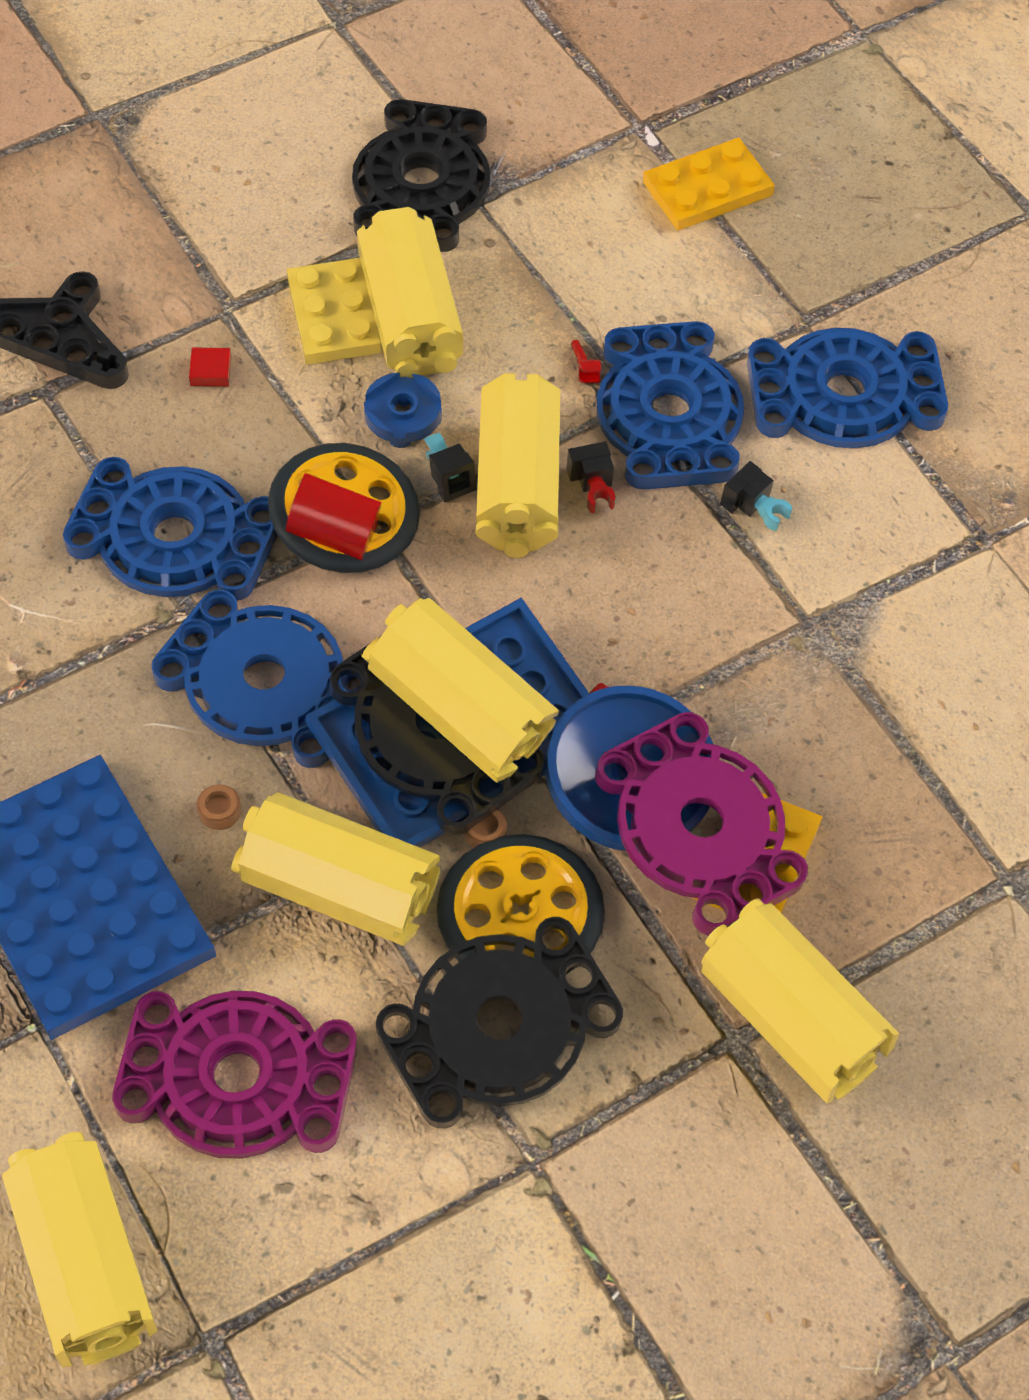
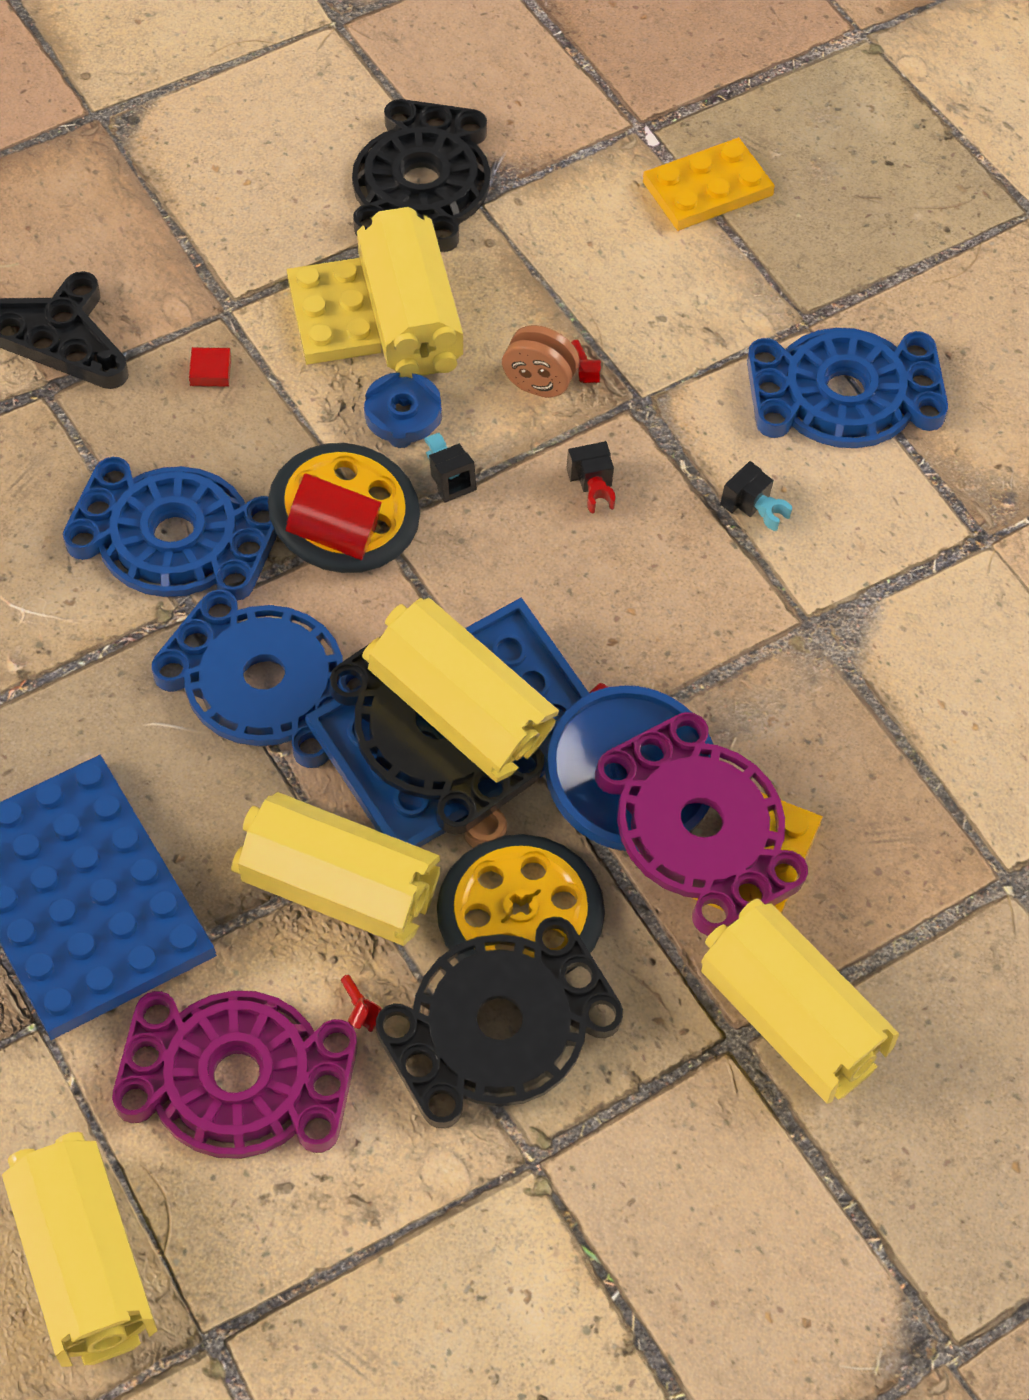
medium nougat tile [197,784,242,830] -> none
light yellow brick [475,373,560,558] -> none
blue piece [597,321,744,489] -> none
none -> red hand [341,975,382,1032]
none -> nougat head [502,325,579,398]

